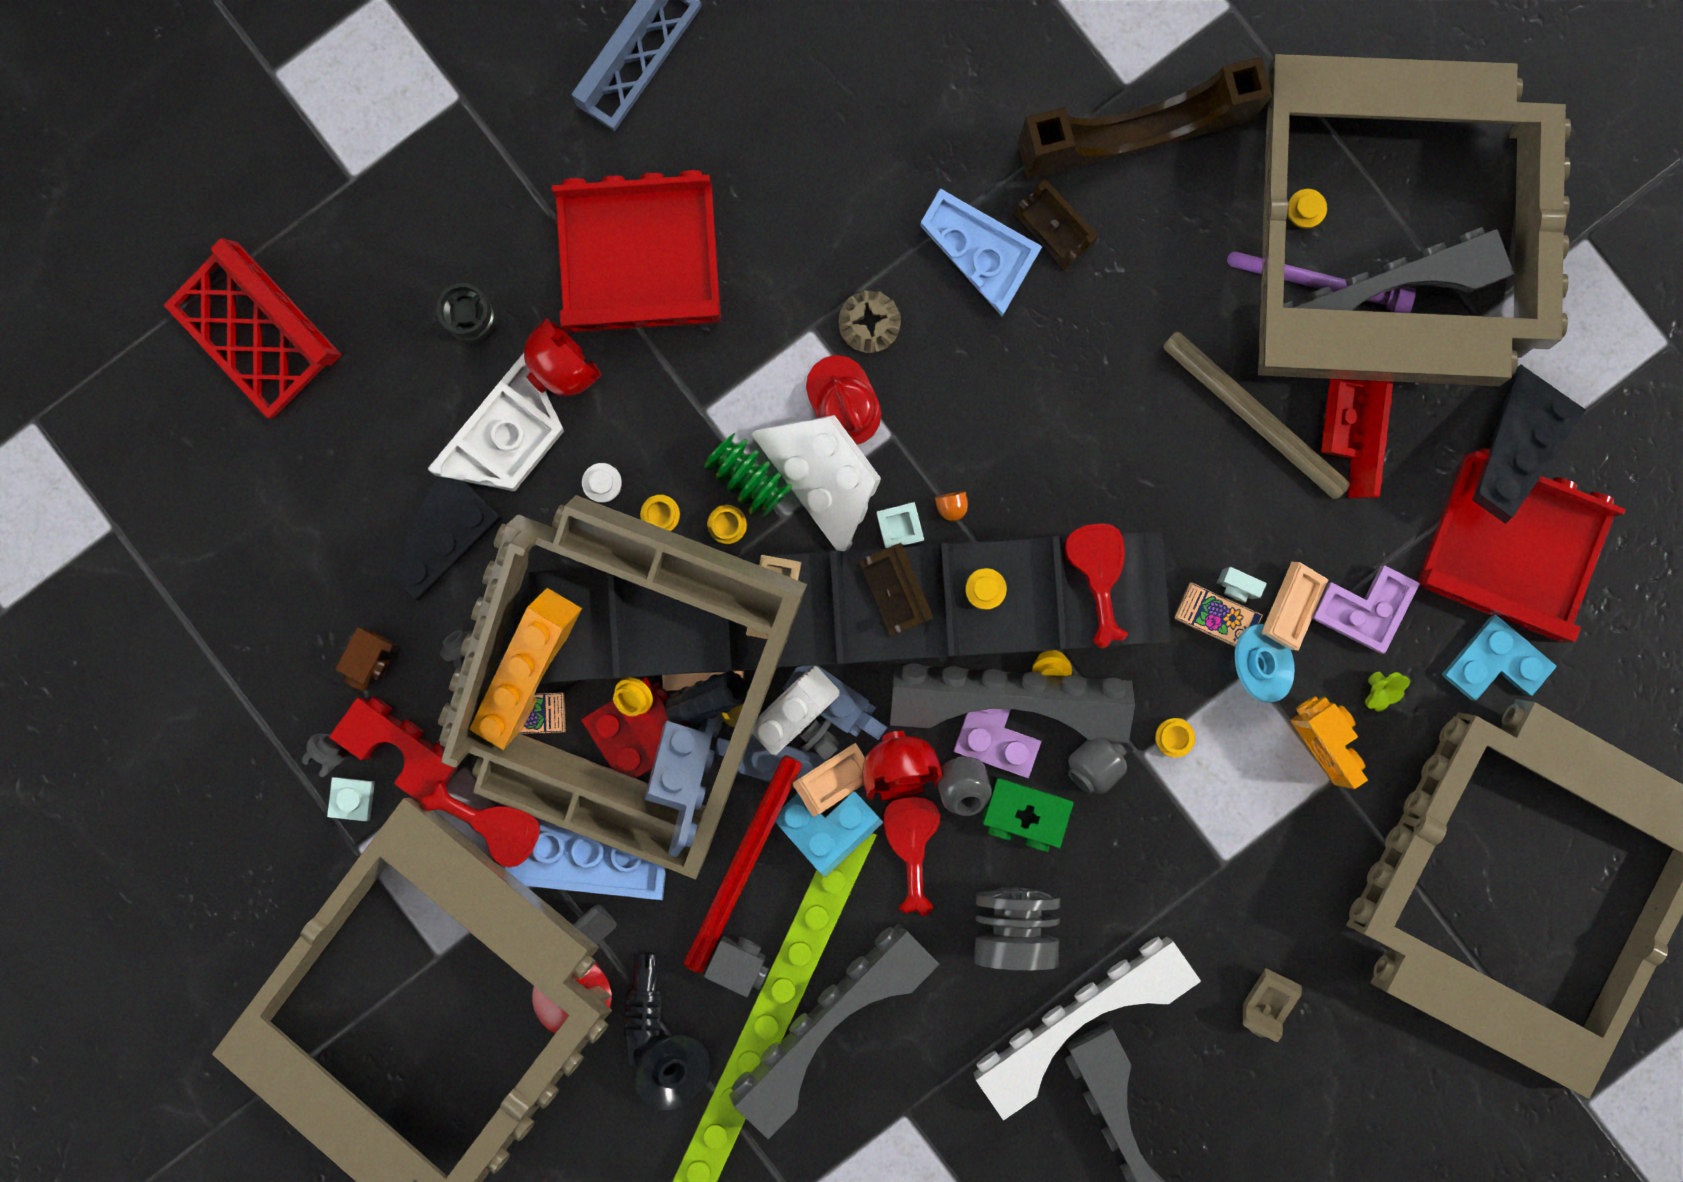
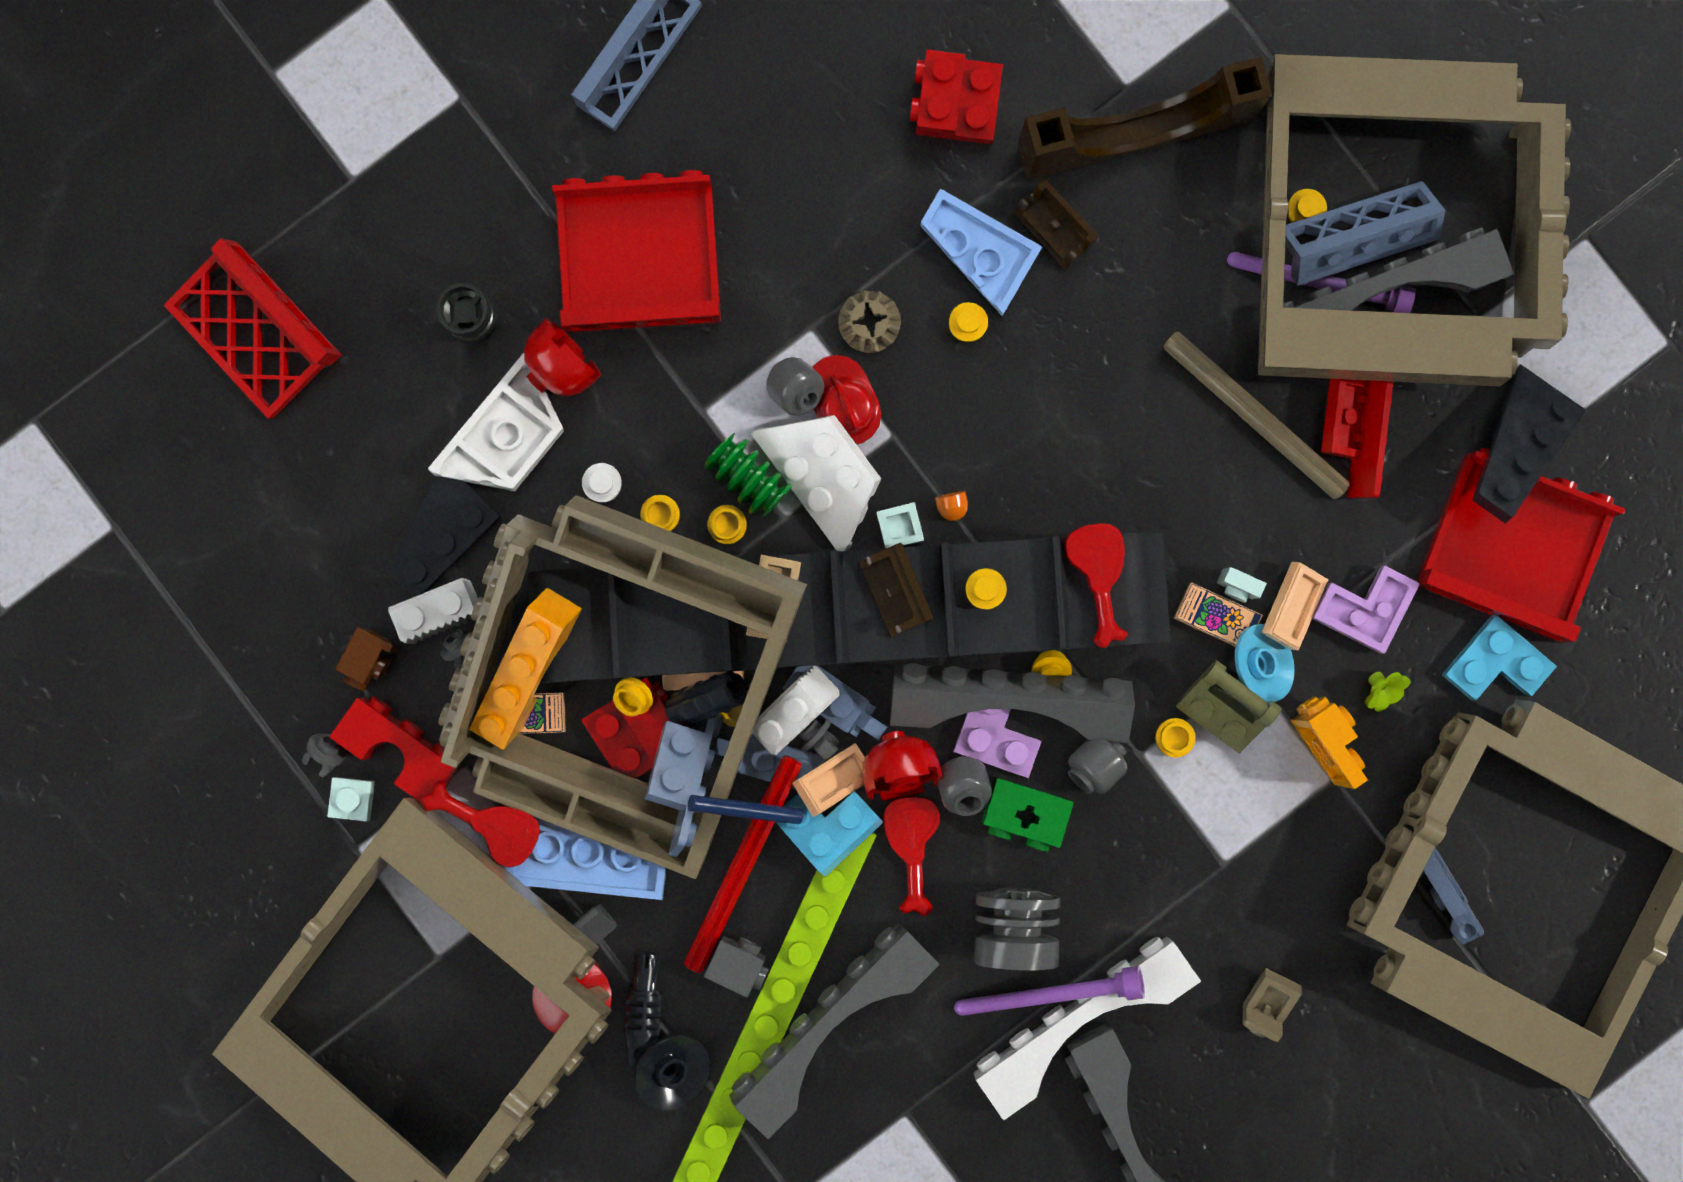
none -> white brick [388,578,478,644]
none -> dark blue bar [688,795,803,825]
none -> dark grey head [766,357,824,416]
none -> red plate [910,50,1003,144]
none -> yellow plate [949,302,988,342]
none -> medium lavender piece [954,966,1145,1016]
none -> olive plate [1176,660,1282,754]
none -> sand blue fence [1285,181,1446,286]
none -> sand blue hinge [1420,847,1484,945]

